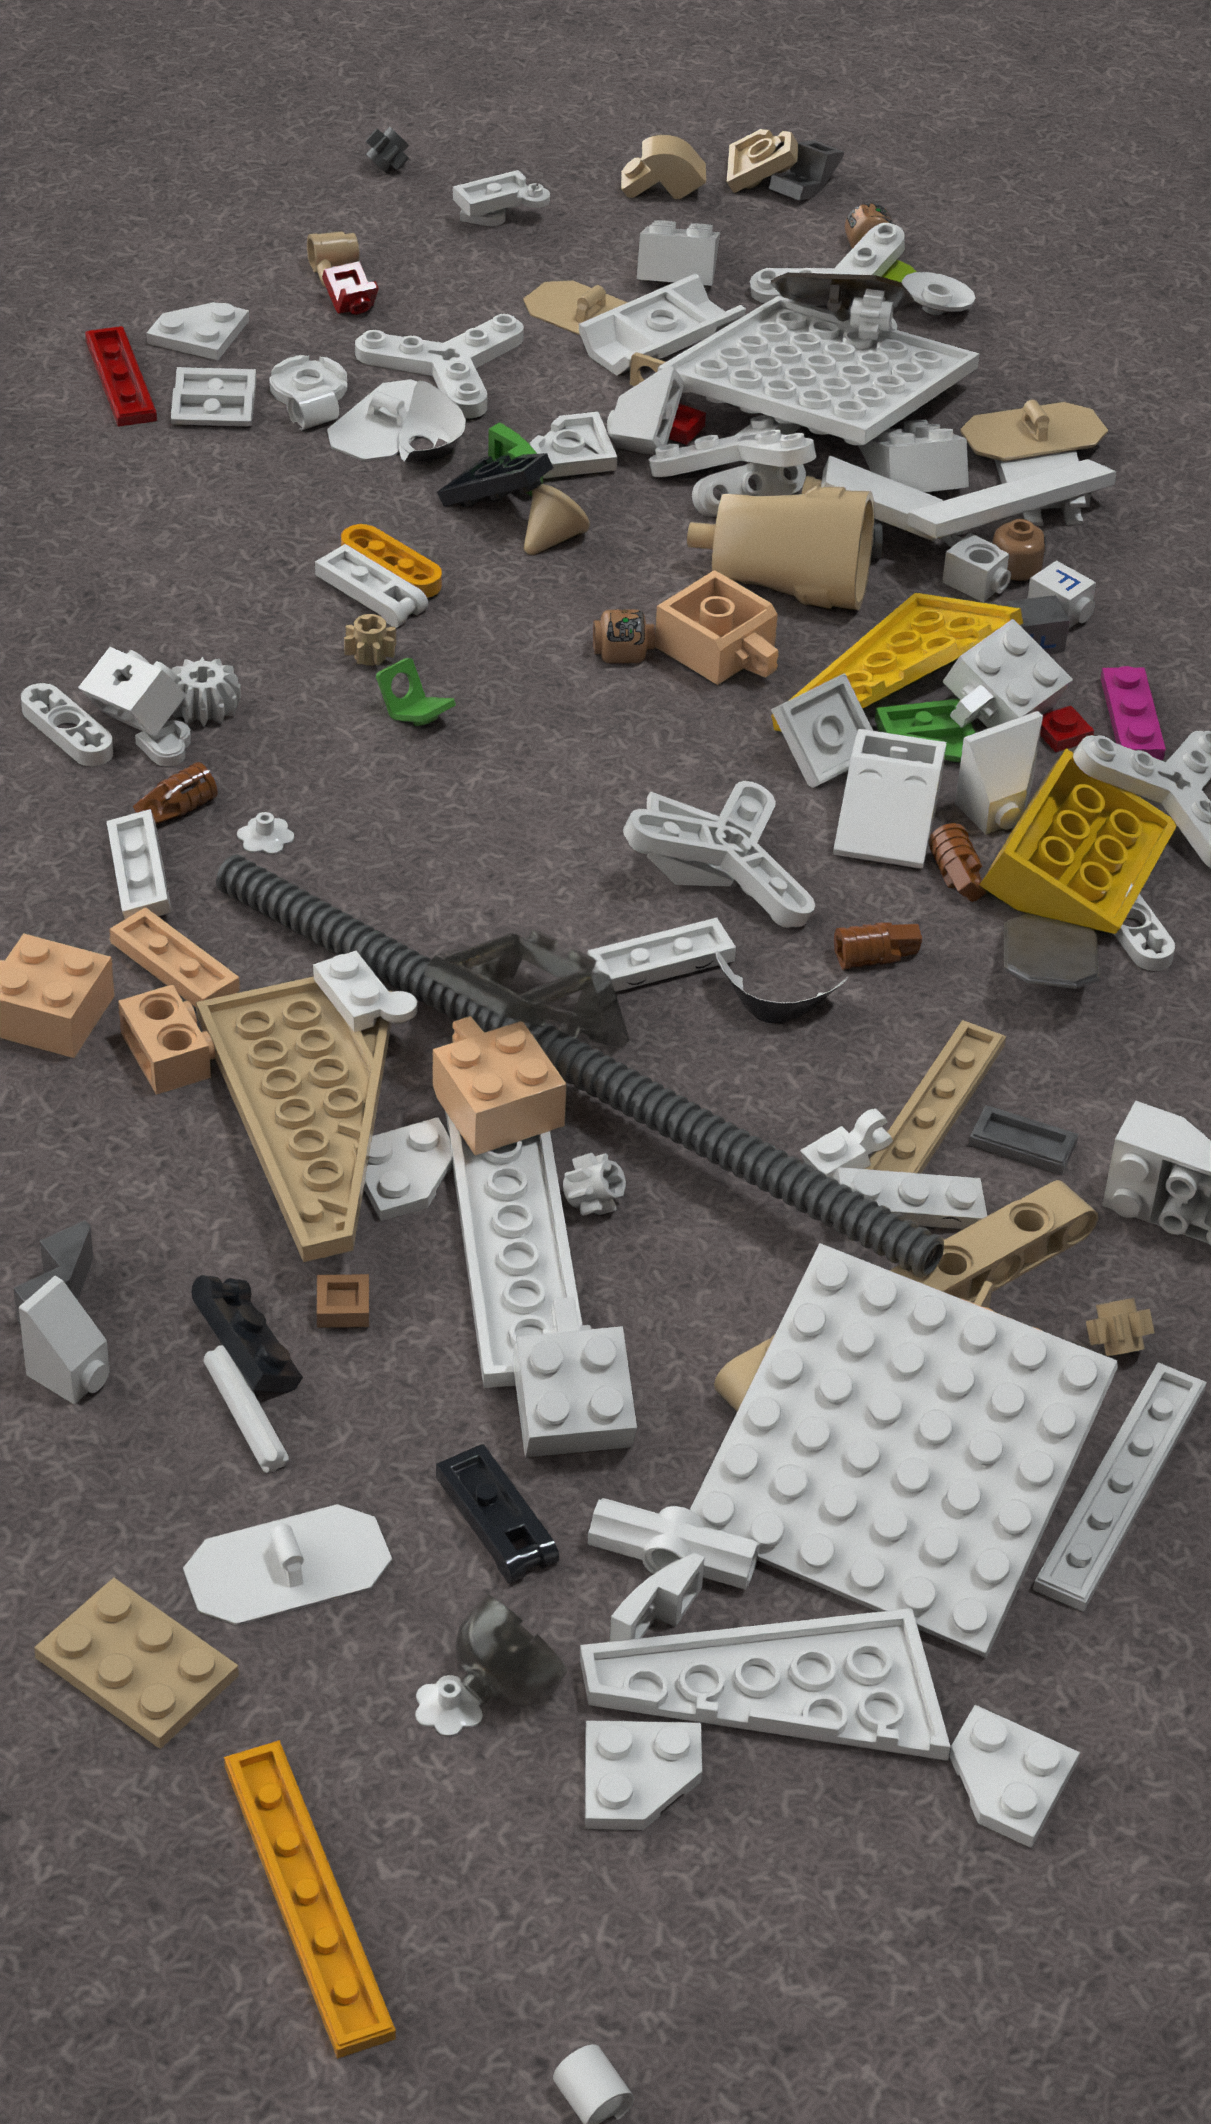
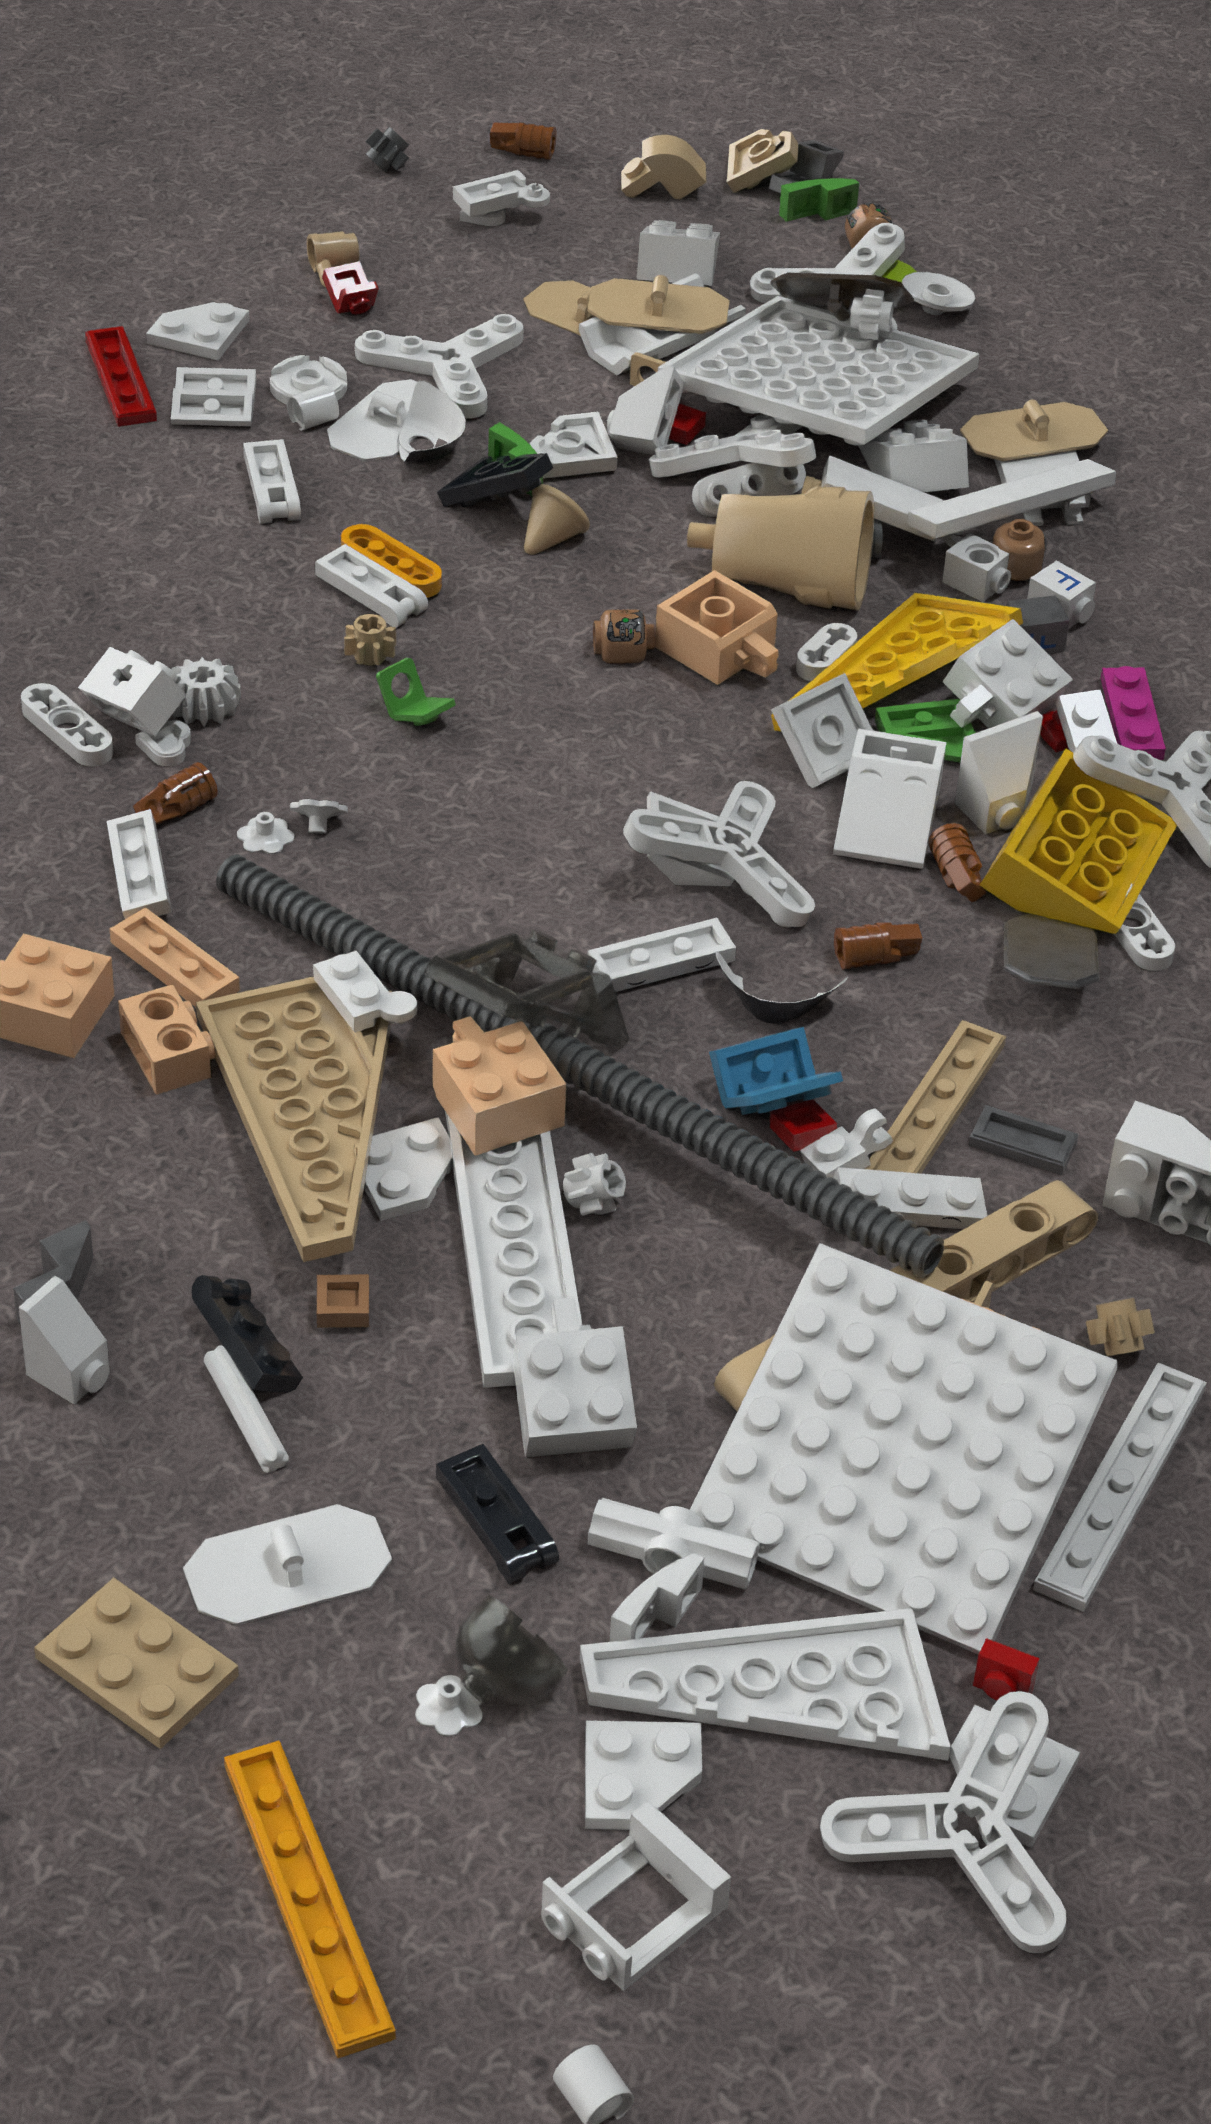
none -> white plate [243,439,301,524]
none -> white plant [290,799,348,834]
none -> dark orange hinge [490,122,557,160]
none -> white panel [541,1801,731,1991]
none -> tan shield [587,275,730,334]
none -> dark azure bracket [709,1027,843,1115]
none -> red plate [770,1099,837,1152]
none -> bright green slope [779,178,859,222]
none -> white beam [796,623,857,681]
none -> white piece [820,1691,1066,1953]
none -> red plate [973,1638,1040,1701]
none -> white plate [1055,690,1117,753]

